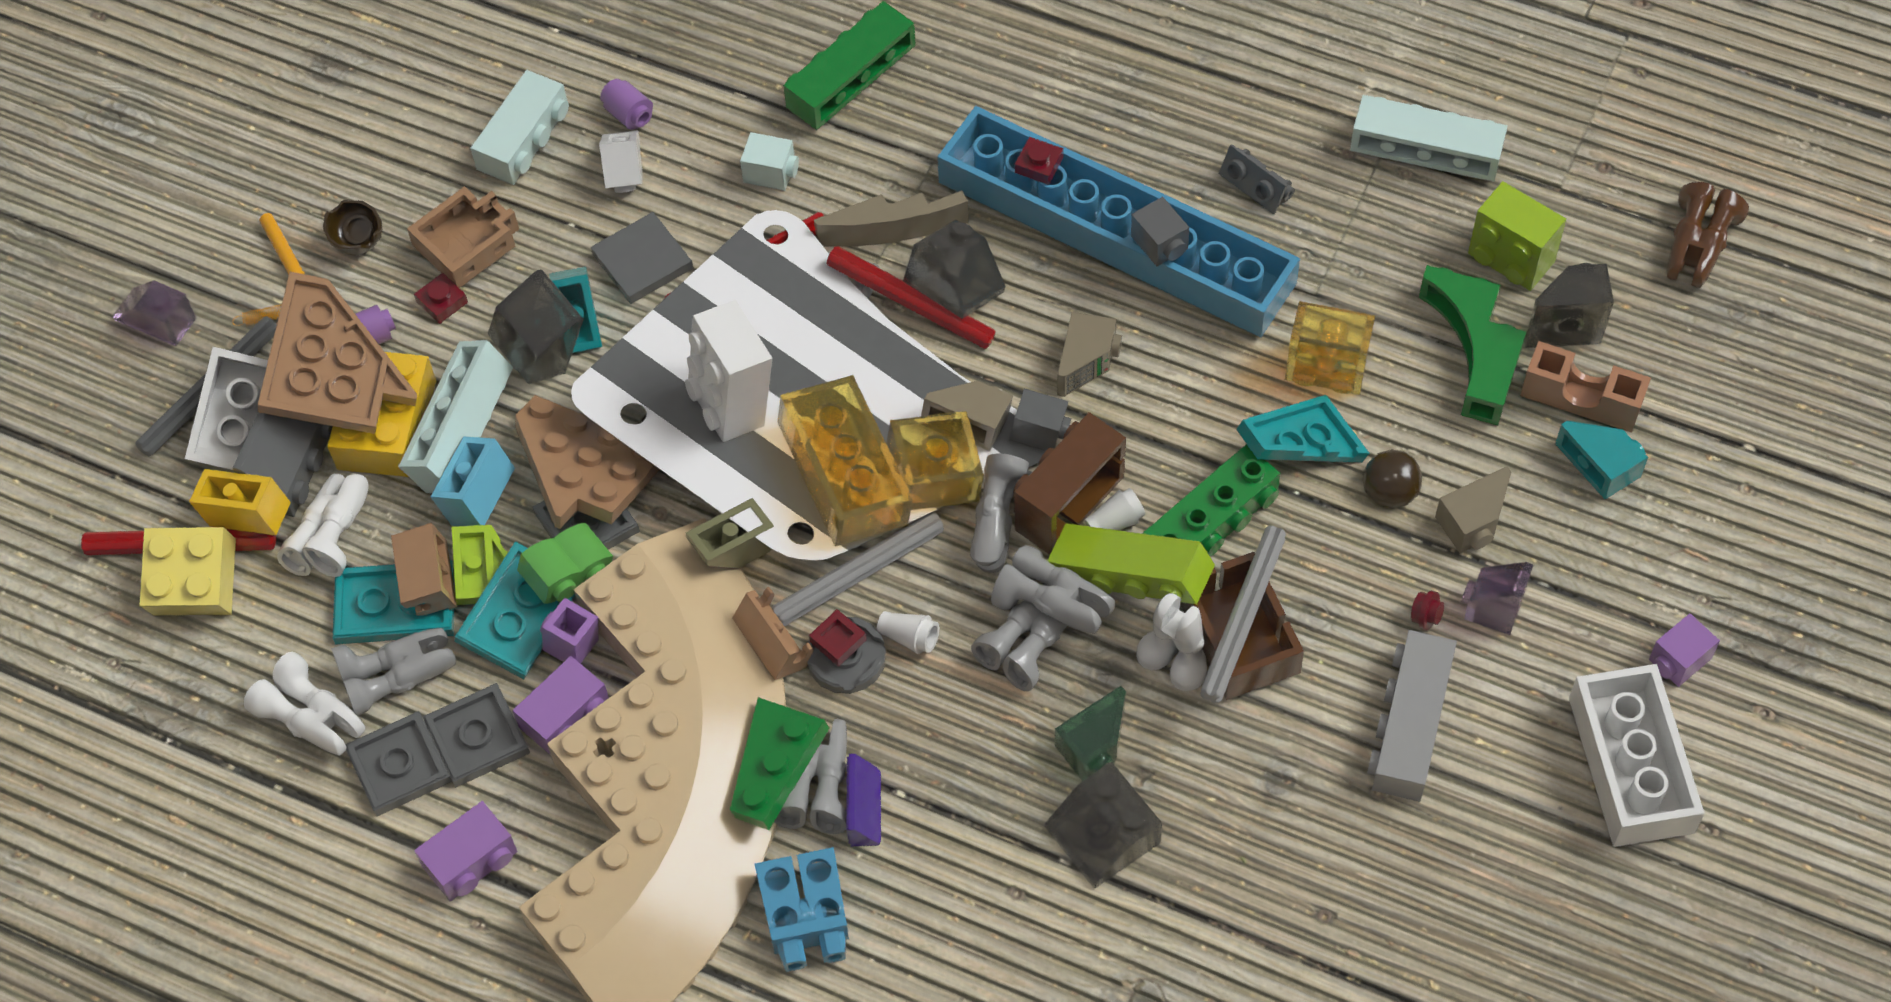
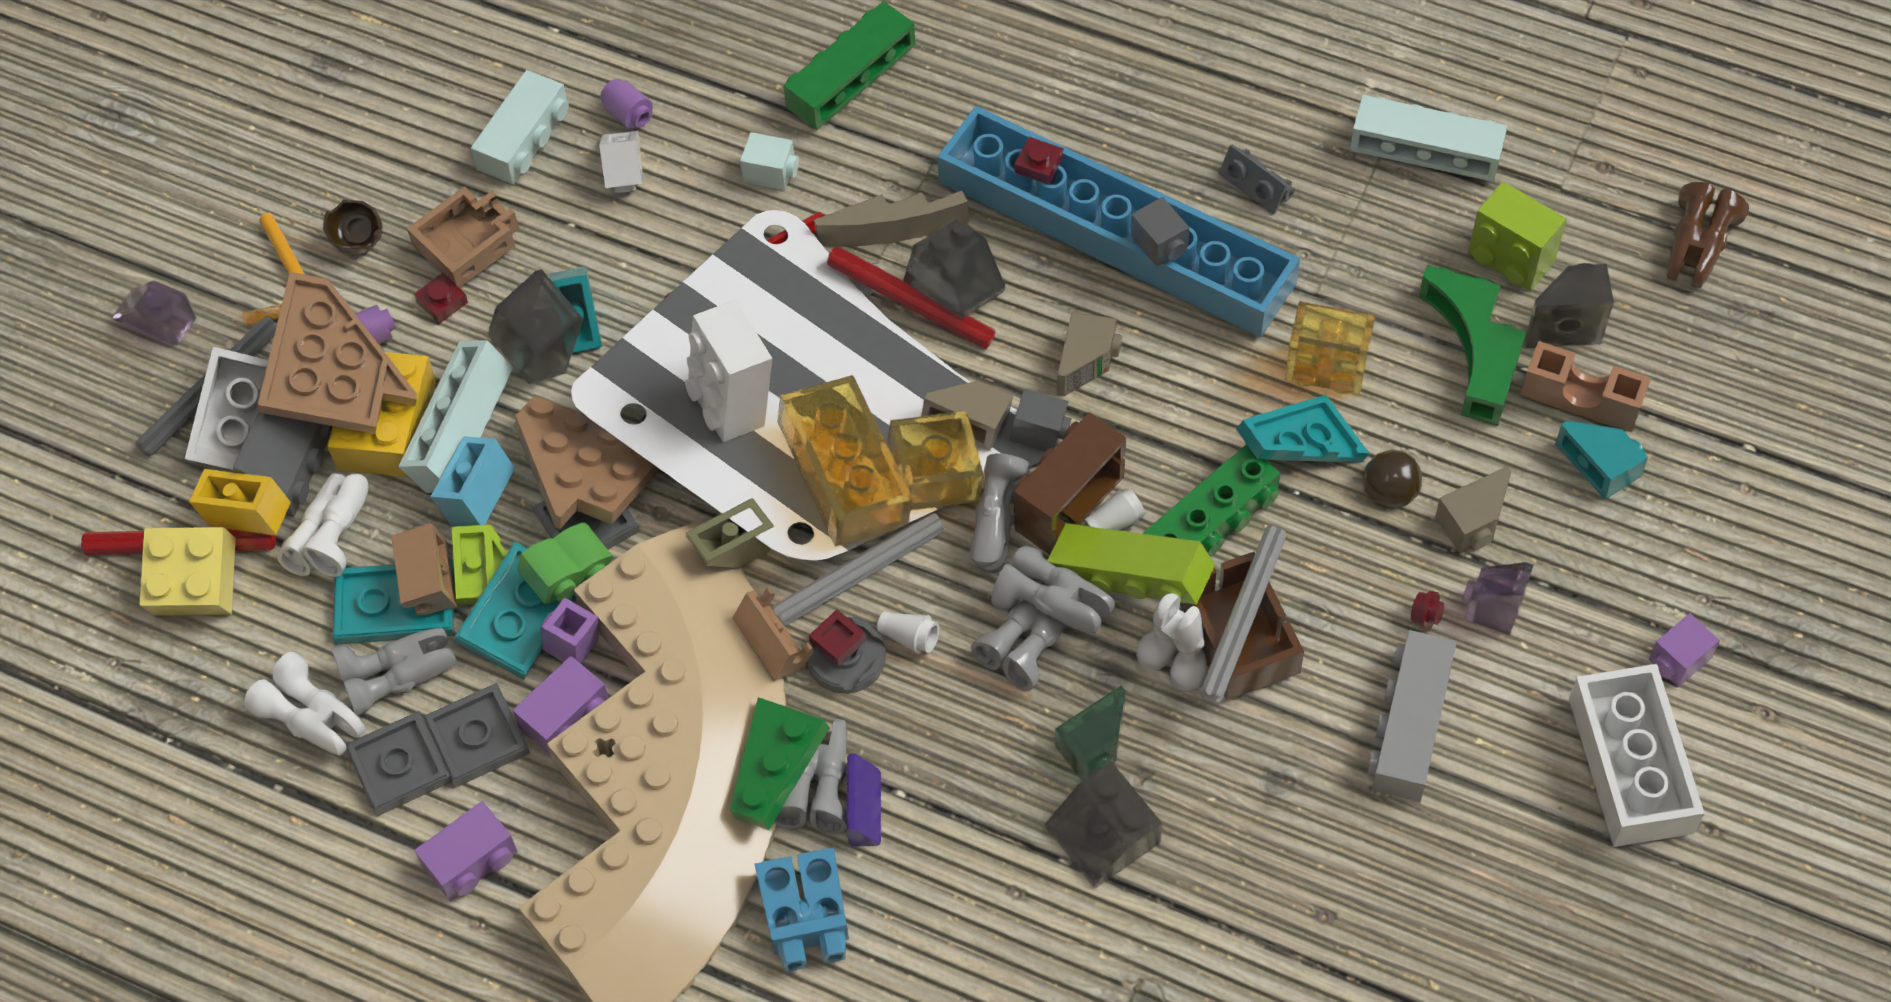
dark grey tile [591,212,693,304] -> none

